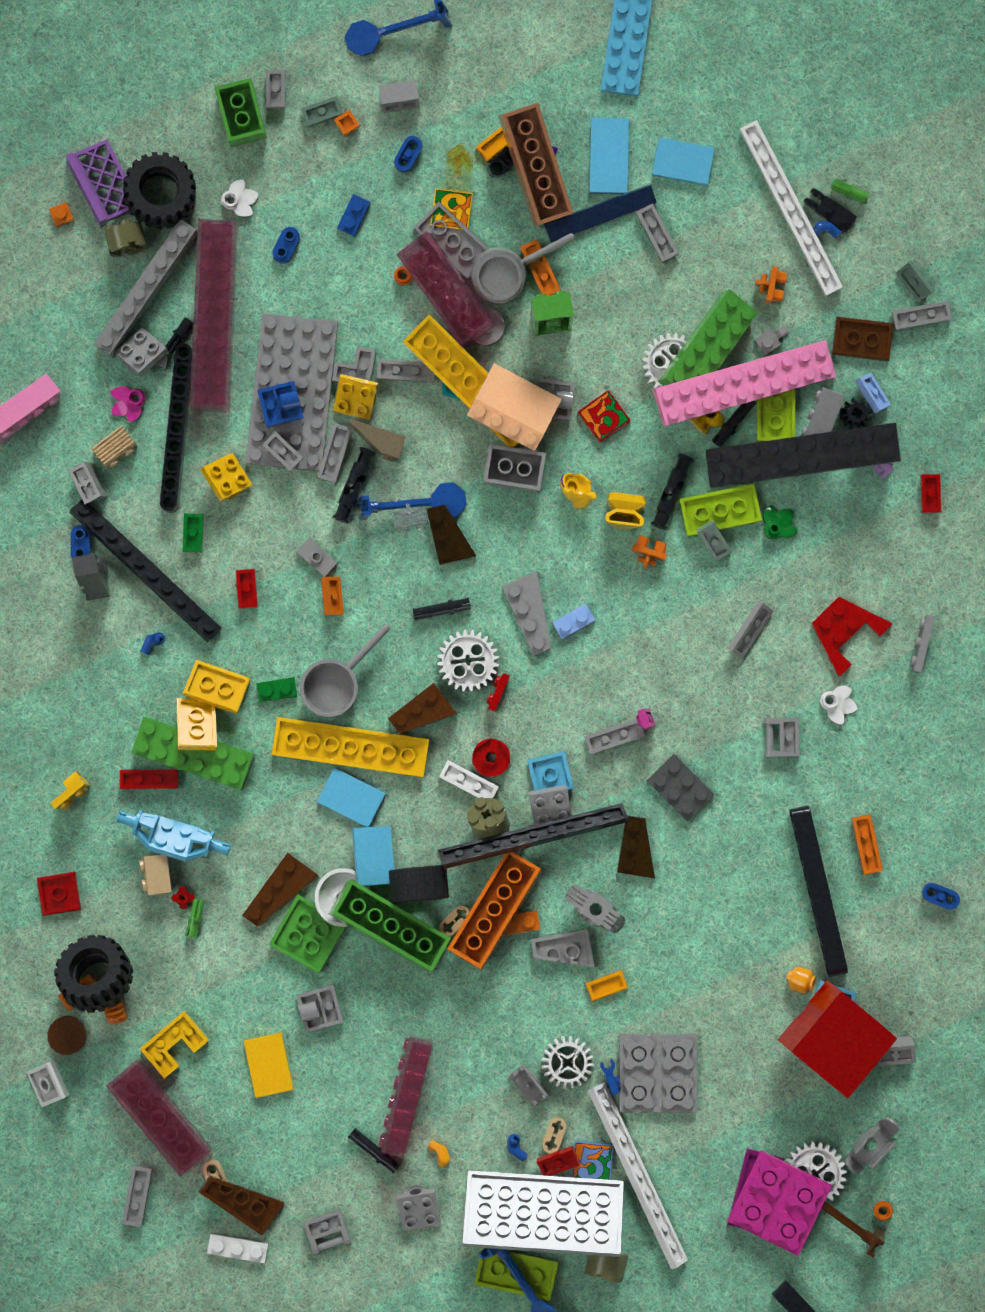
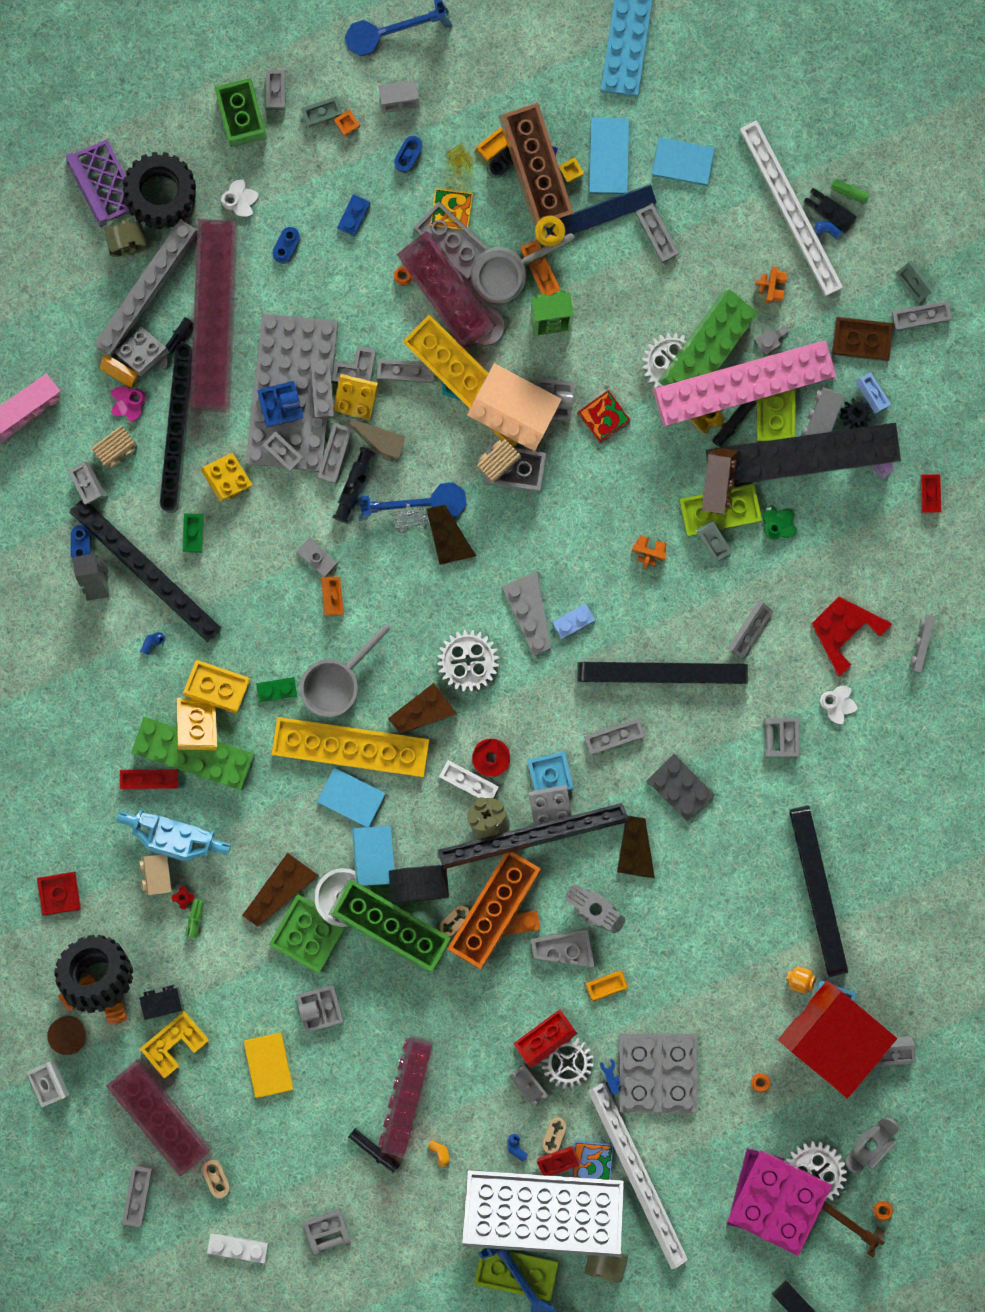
orange plate [49,202,74,228] -> none
yellow plate [50,771,90,810] -> none
reddish brown wing [198,1175,284,1235] -> none
red plate [236,569,258,609] -> none
light grey plate [396,1185,441,1231] -> none
black pin [413,597,471,620] -> none
red plate [486,673,510,712] -> none
yellow hair [560,473,597,509] -> none
yellow piece [605,492,646,530] -> none
dark pink plate [636,708,655,729] -> none
black piece [651,453,694,530] -> none
orange plate [851,814,883,875] -> none
blue plate [922,883,960,910] -> none
none -> light orange tile [100,354,138,389]
none -> black brick [139,985,184,1020]
none -> light grey plate [311,359,334,418]
none -> tan brick [477,439,521,484]
none -> red plate [513,1009,578,1069]
none -> yellow gear [534,216,565,247]
none -> yellow plate [558,157,584,184]
none -> black beam [577,662,748,684]
none -> wedge [702,447,738,514]
none -> orange plate [751,1073,771,1093]

